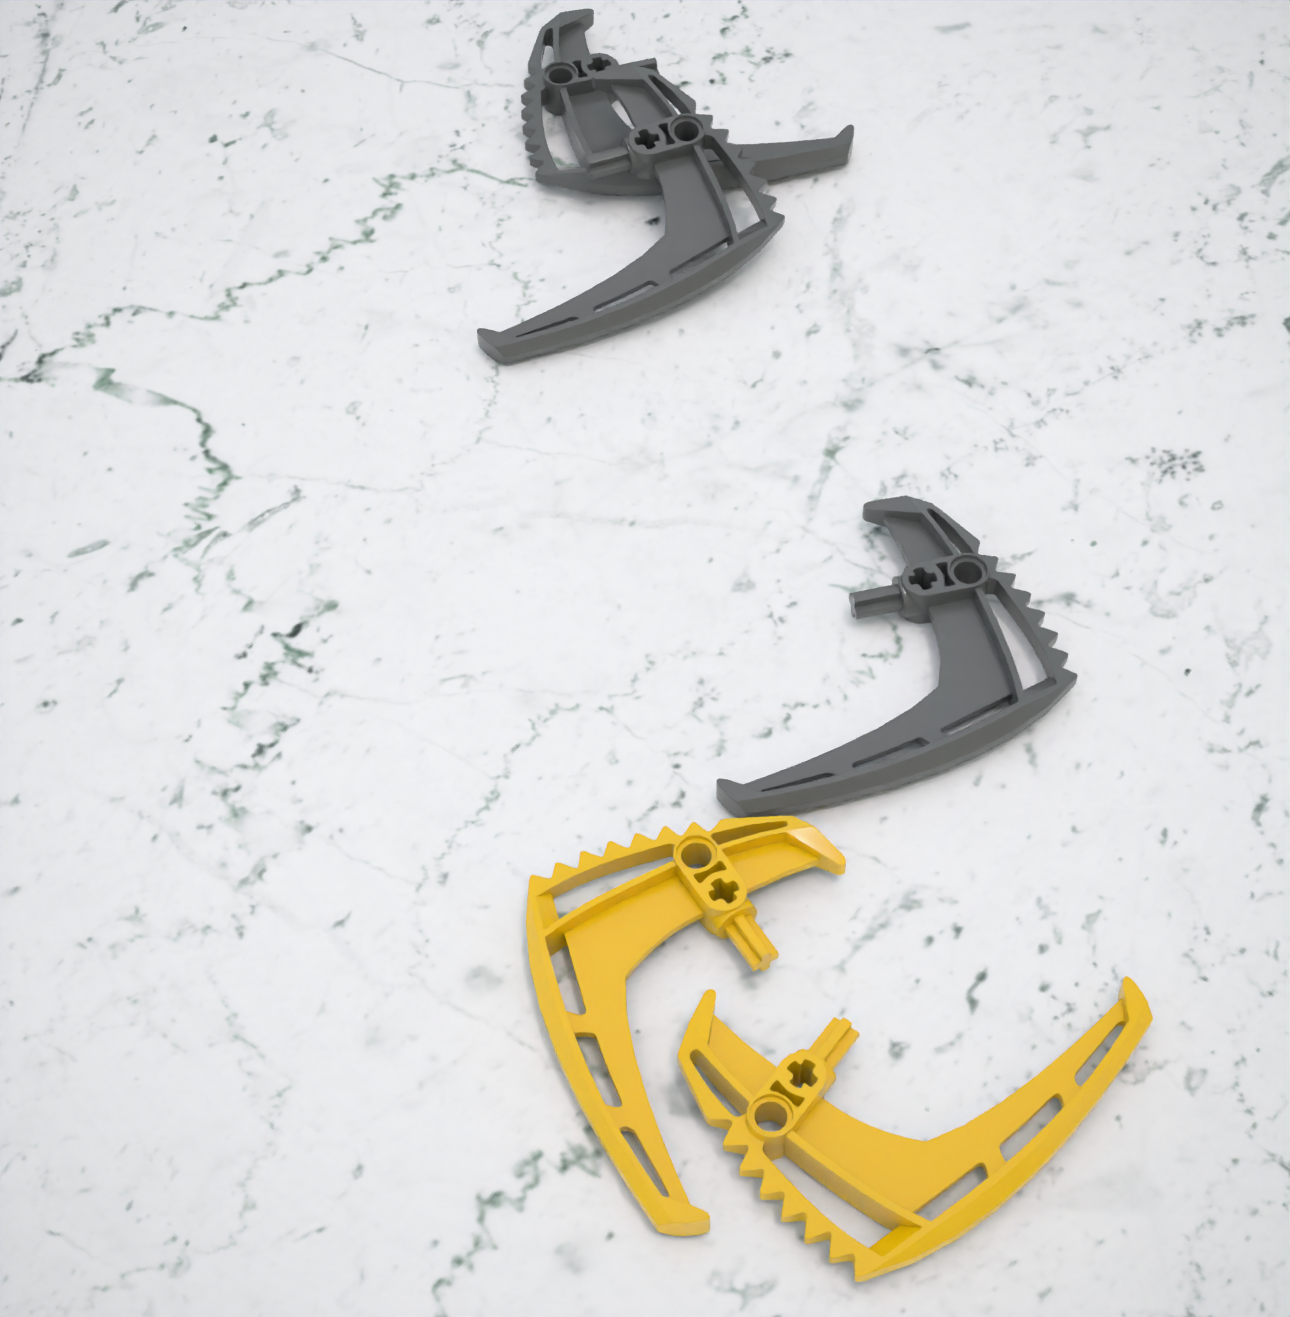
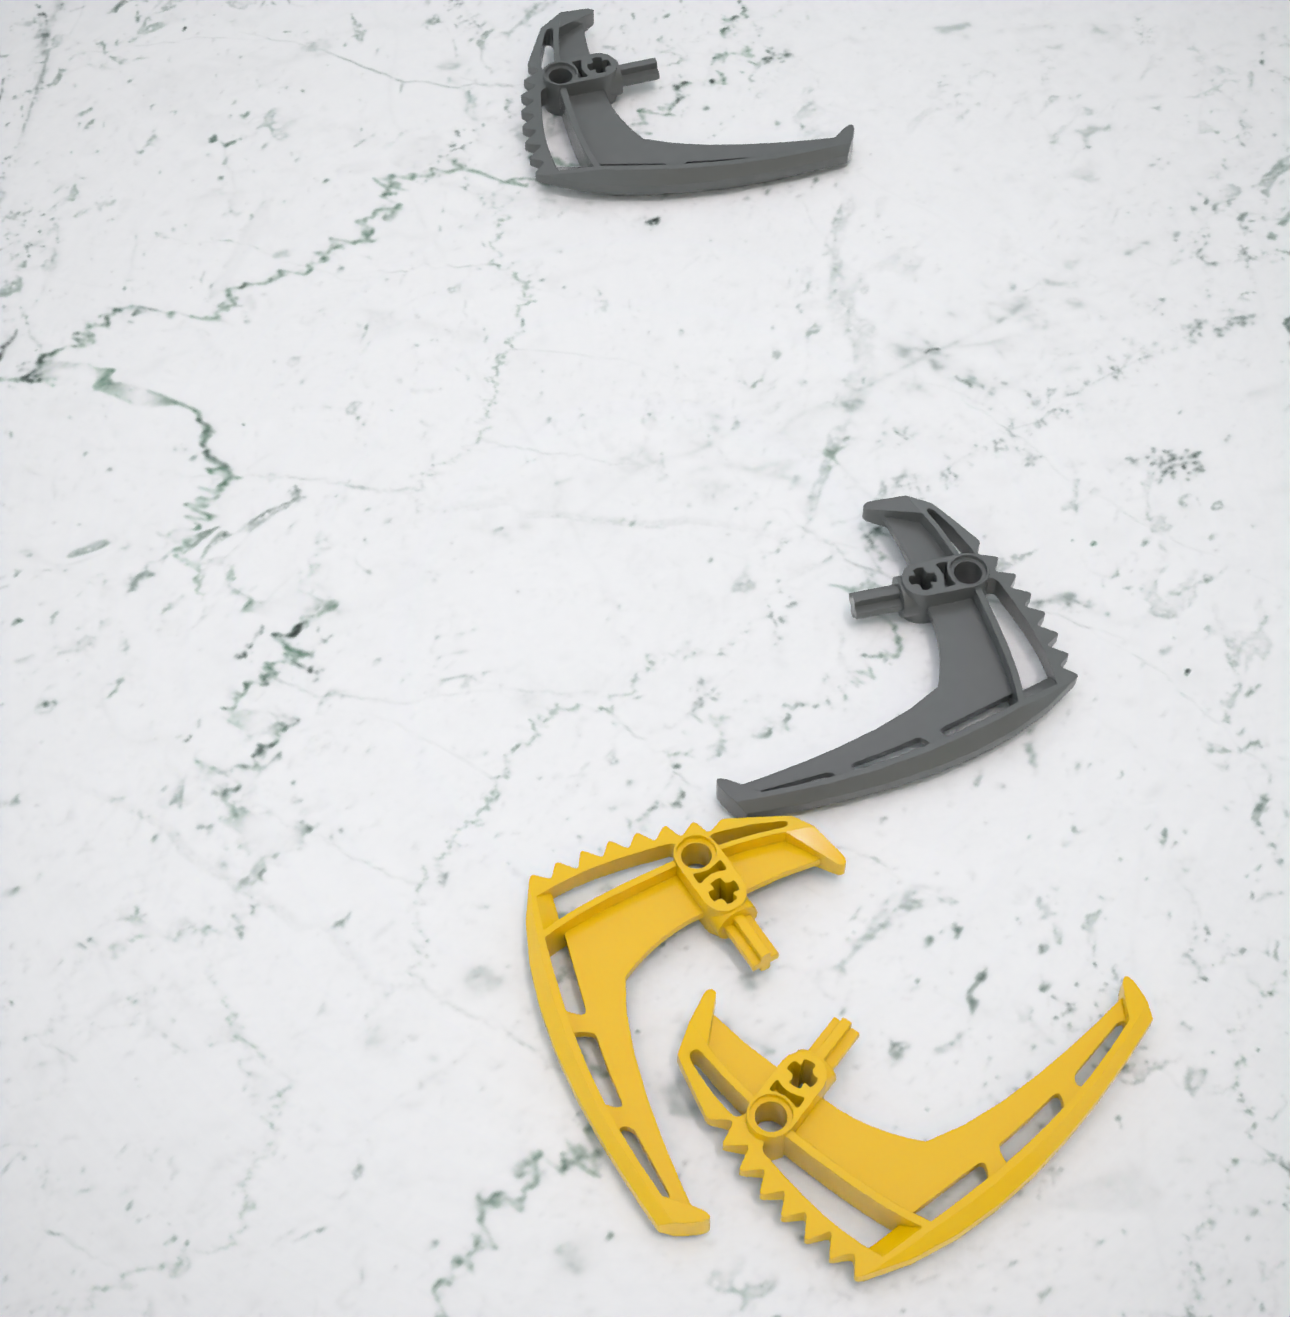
dark grey piece [477,64,785,364] -> none

